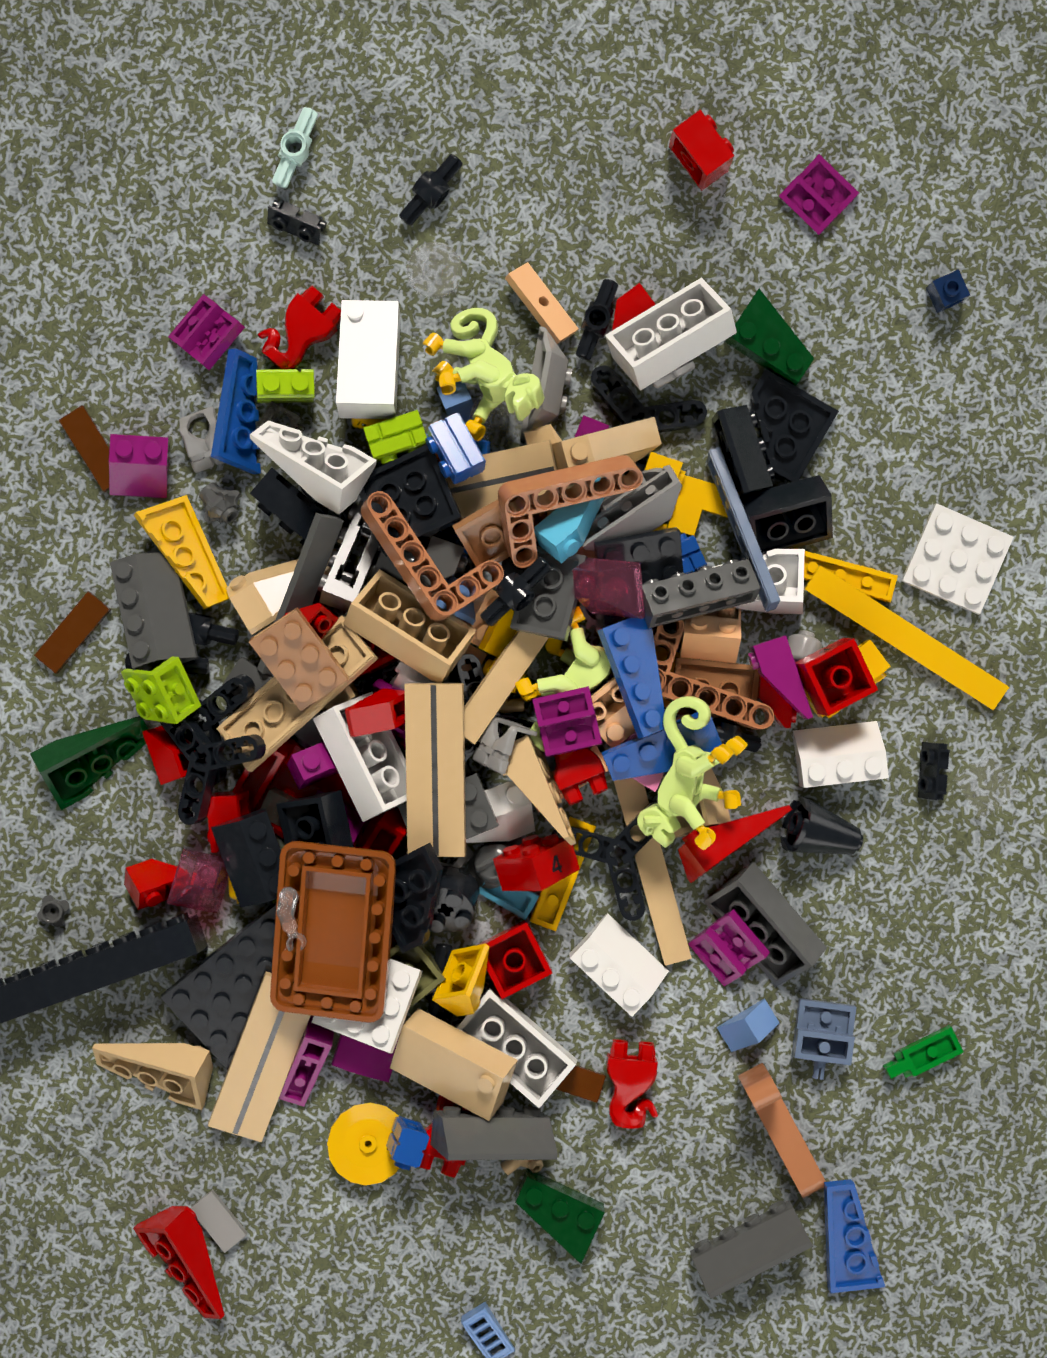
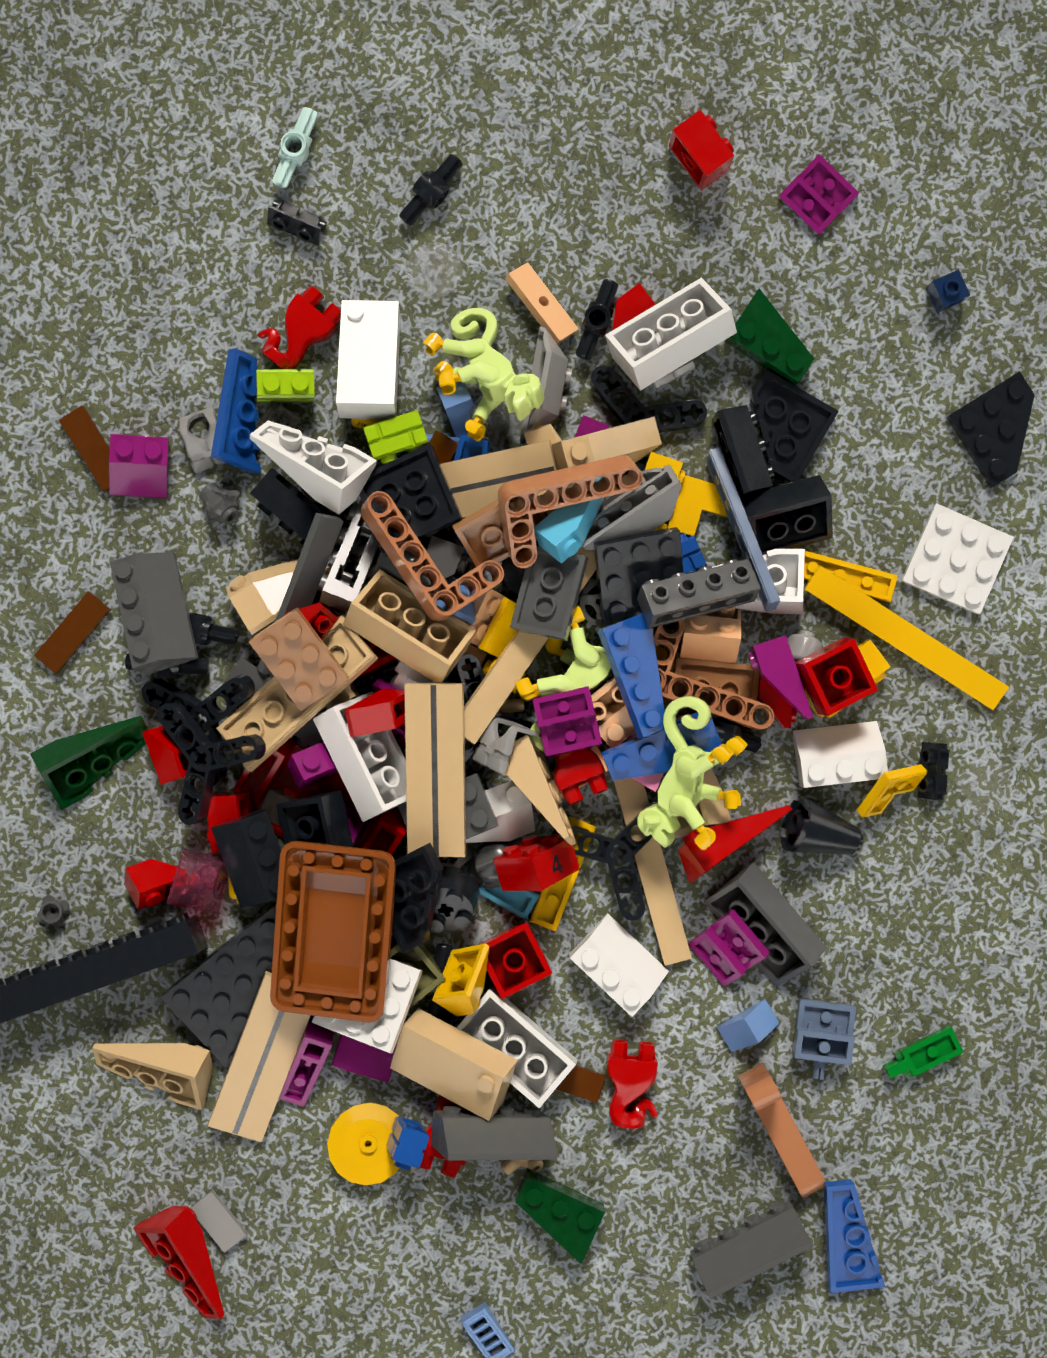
lime bracket [121,656,201,724] -> none
yellow wing [133,495,230,609] -> none
magenta slope [168,294,245,370] -> none
clear arm [276,887,307,951] -> none
brick [425,413,486,484] -> none
black axle [480,557,551,626] -> none
clear pink slope [572,558,645,619] -> none
none -> yellow tile [856,764,927,817]
none -> black plate [946,371,1035,488]

